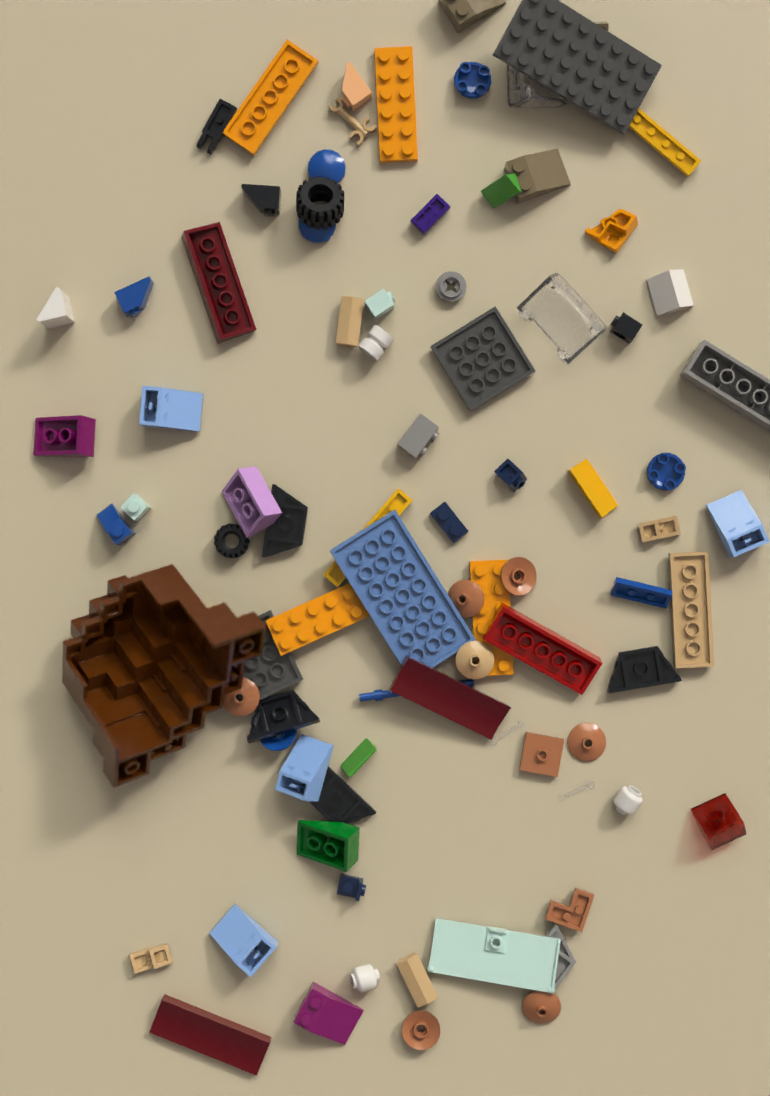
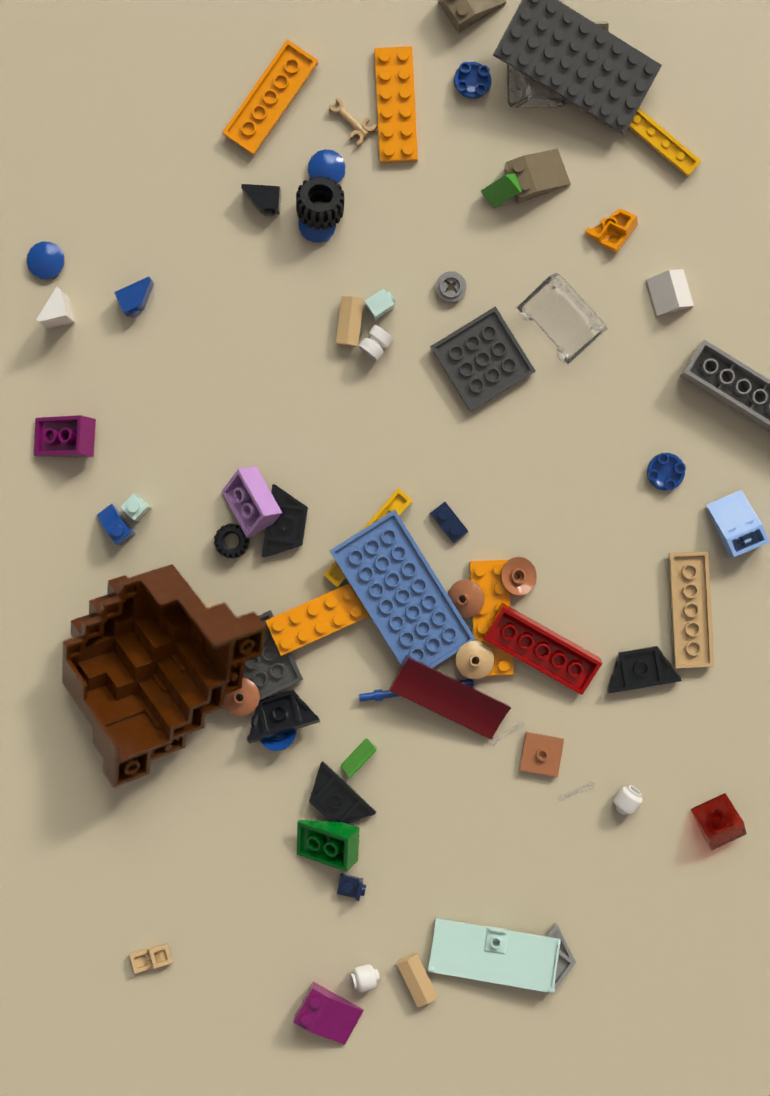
light blue slope [139,386,203,432] -> none
dark red arch [149,994,272,1076] -> none
dark red arch [181,222,256,344] -> none
black hinge [197,99,237,155] -> none
light blue slope [209,904,278,977] -> none
light blue slope [275,734,334,801] -> none
light nougat slope [341,61,372,112] -> none
light grey brick [397,413,439,460] -> none
nougat dish [402,1010,440,1050] -> none
dark purple plate [410,194,450,235] -> none
dark blue bracket [494,458,527,492] -> none
nougat dish [522,990,561,1024] -> none
nougat plate [545,888,594,932] -> none
yellow panel [568,459,618,518] -> none
nougat dish [568,723,606,761] -> none
black brick [610,312,643,344] -> none
blue plate [611,577,672,608] -> none
tan slope [638,516,681,542] -> none
none -> blue dish [27,241,64,279]

